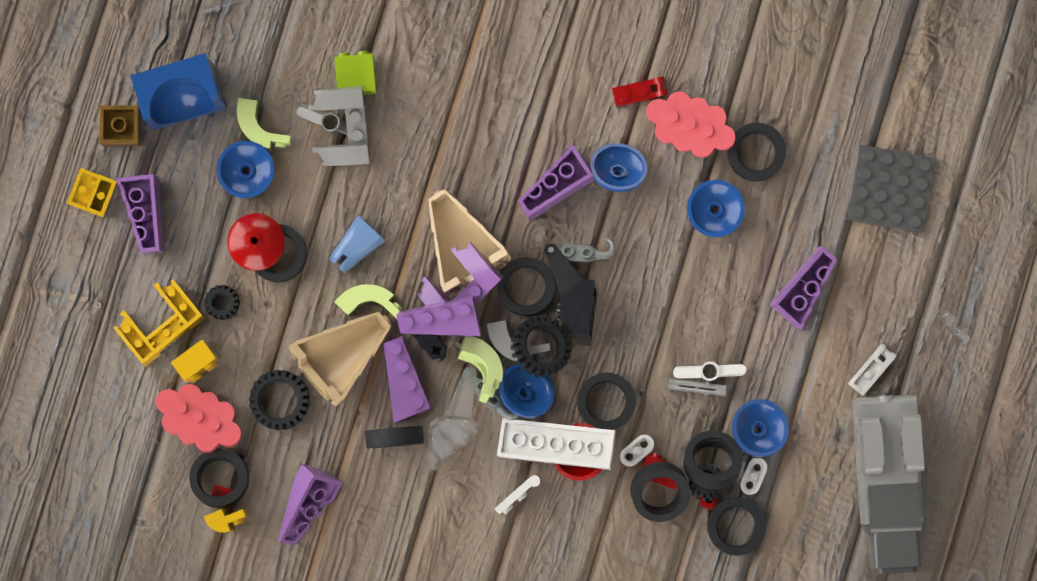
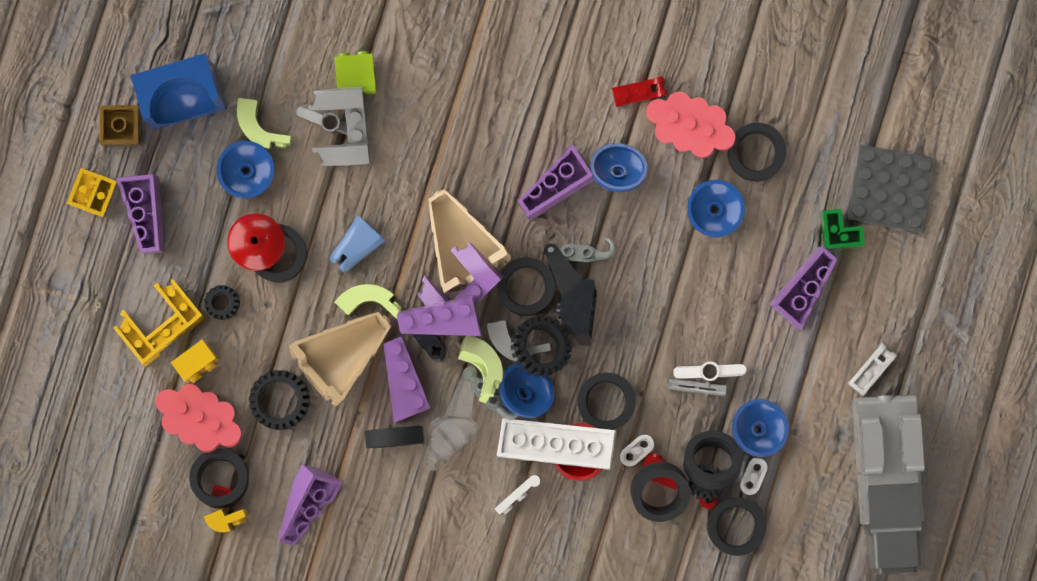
none -> green brick [820,209,865,250]

